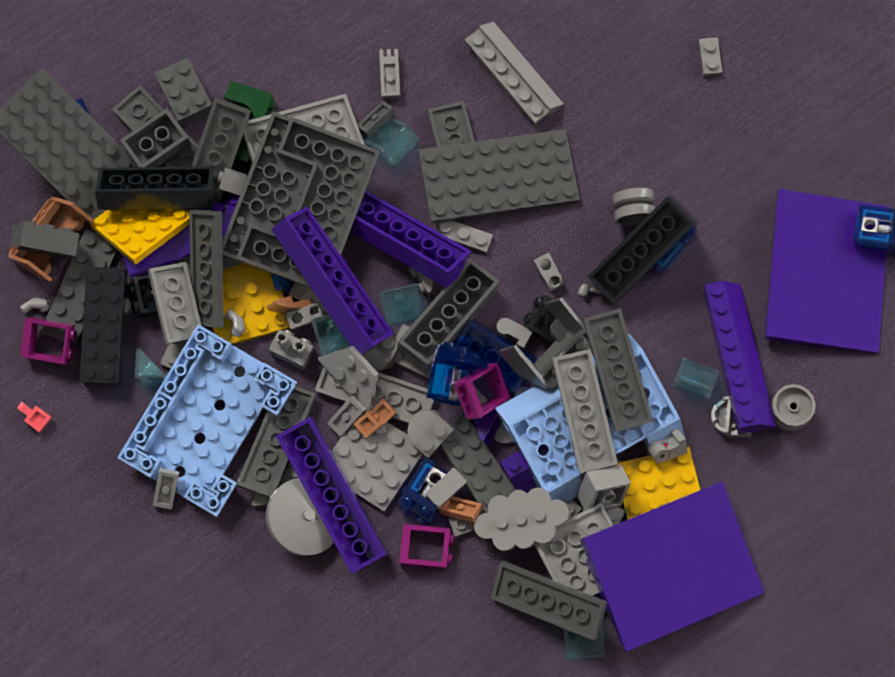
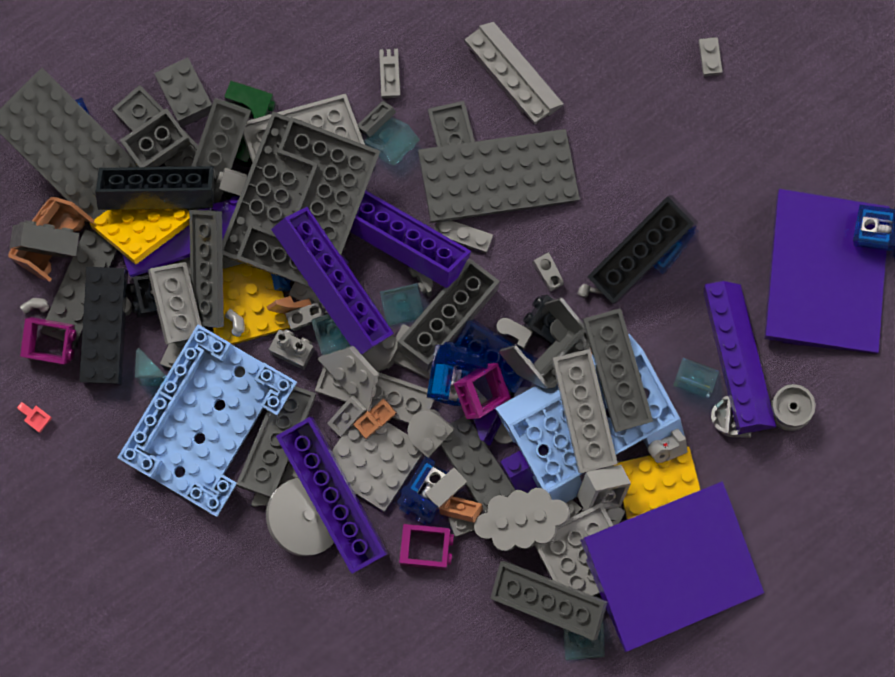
light grey plate [153,468,179,509] -> none
light grey wheel [612,188,656,226] -> none

